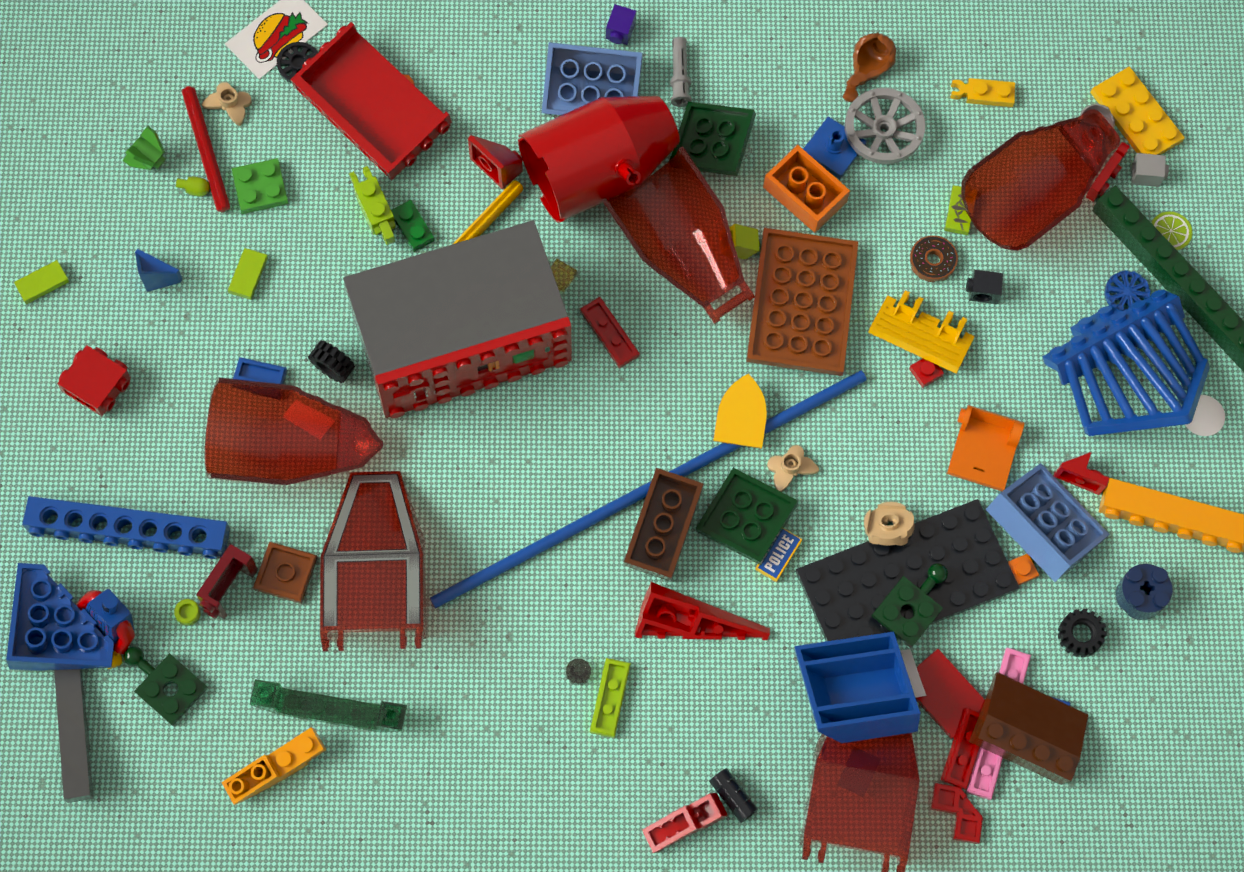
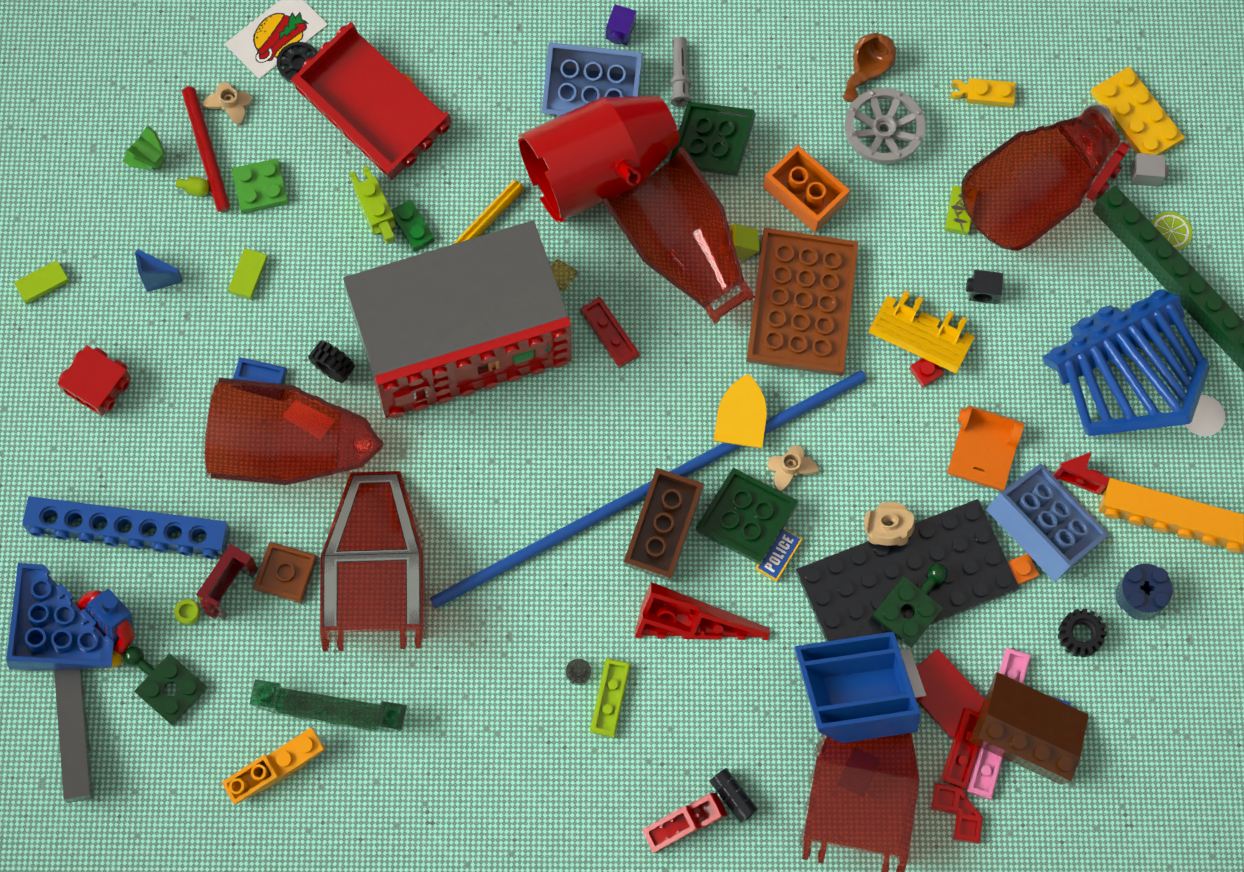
red slope [468,135,523,190] -> none
blue tile [803,116,867,179] -> none
tile [910,236,958,282] -> none
blue wheel [1104,270,1151,311] -> none

